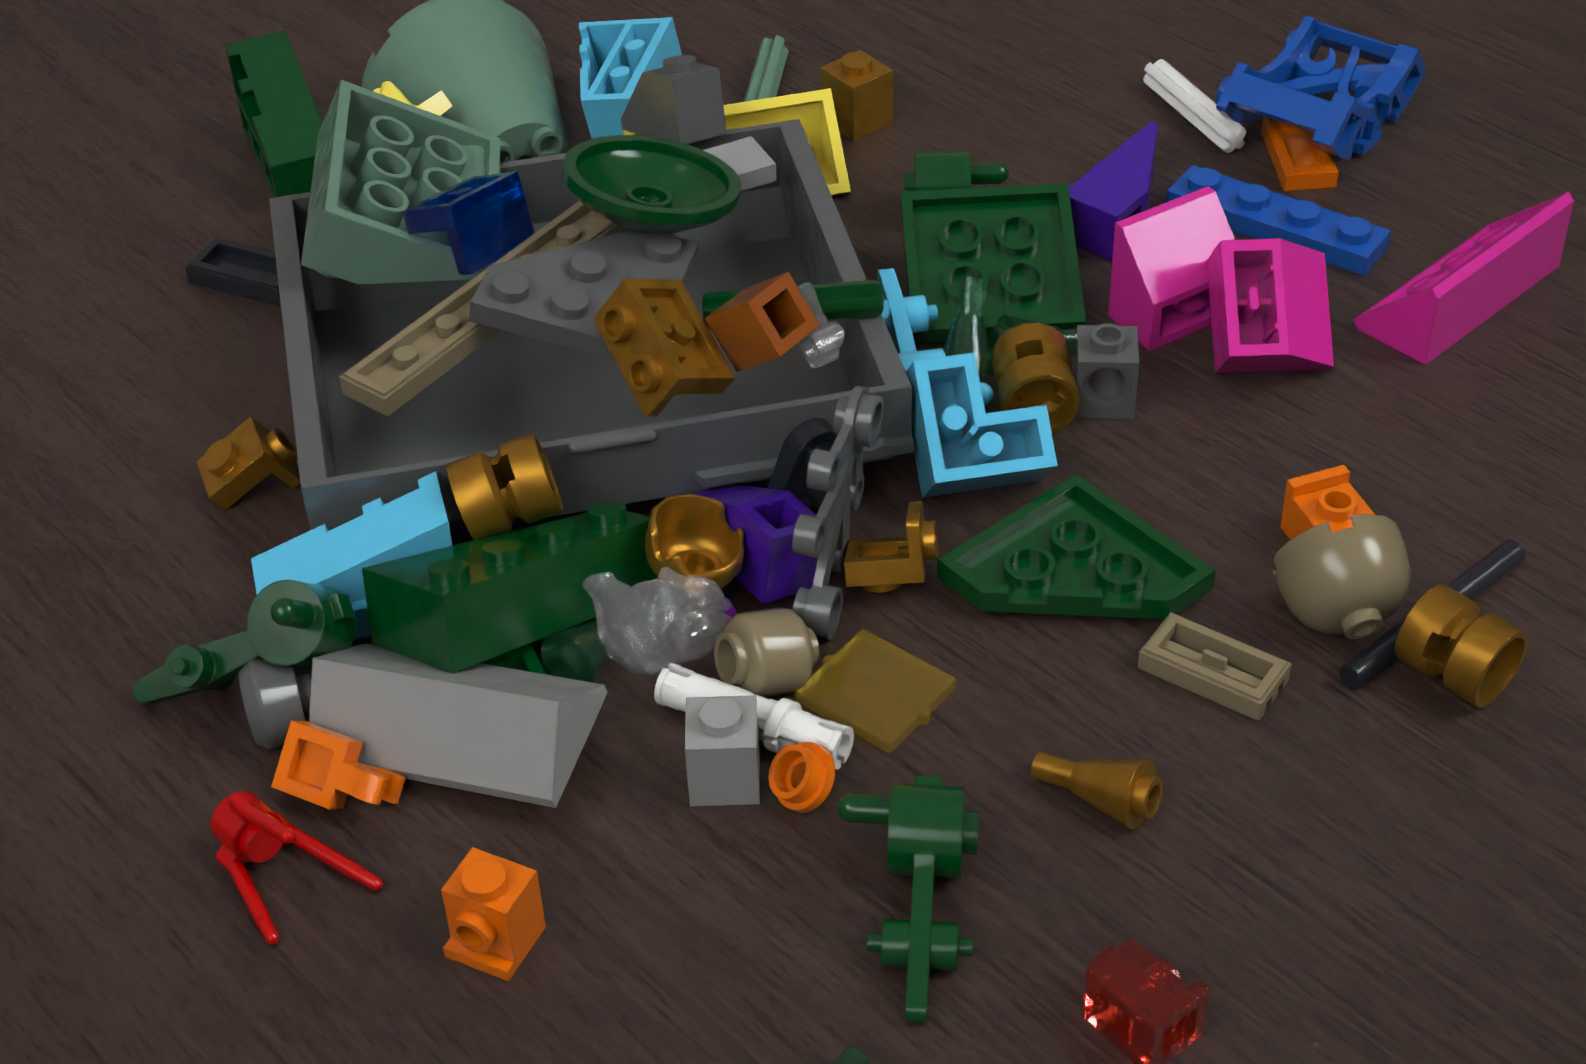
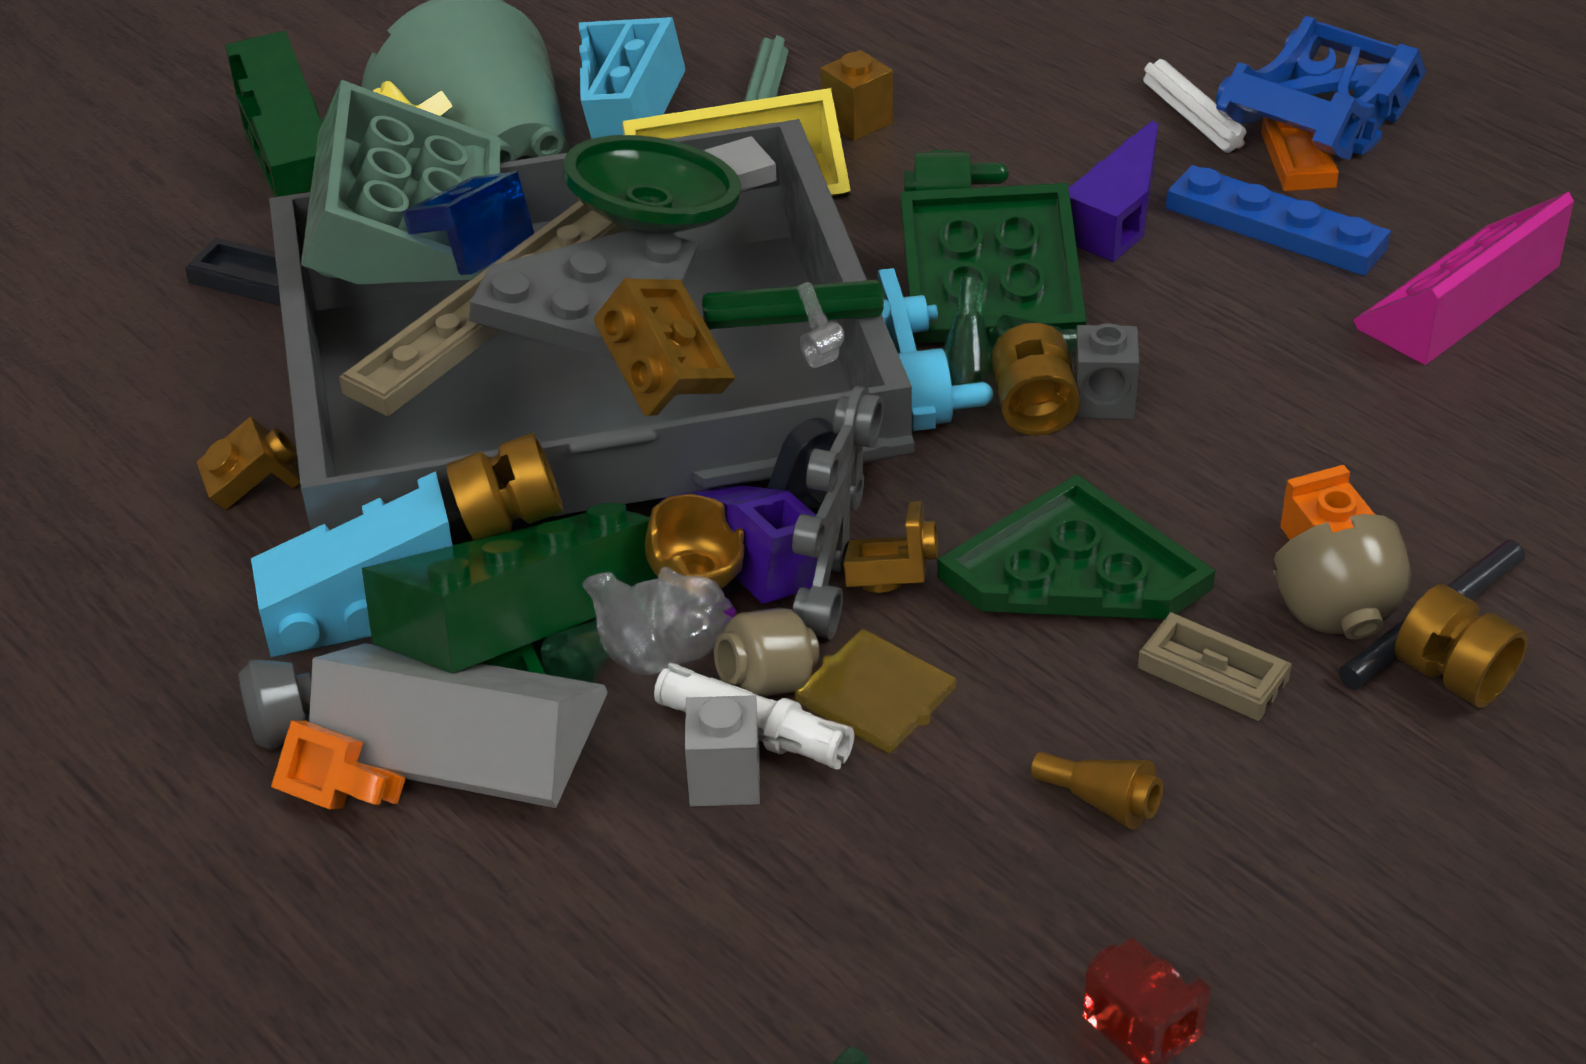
dark green piece [133,580,356,703] -> none
red plant [210,791,383,945] -> none
orange brick [441,847,546,982] -> none
dark grey slope [621,55,727,144] -> none
dark orange brick [705,272,821,372] -> none
orange plate [768,742,835,813] -> none
dark green piece [837,775,978,1023] -> none
medium azure brick [906,353,1058,498] -> none
dark pink slope [1108,186,1235,351] -> none
dark pink slope [1207,238,1334,373] -> none

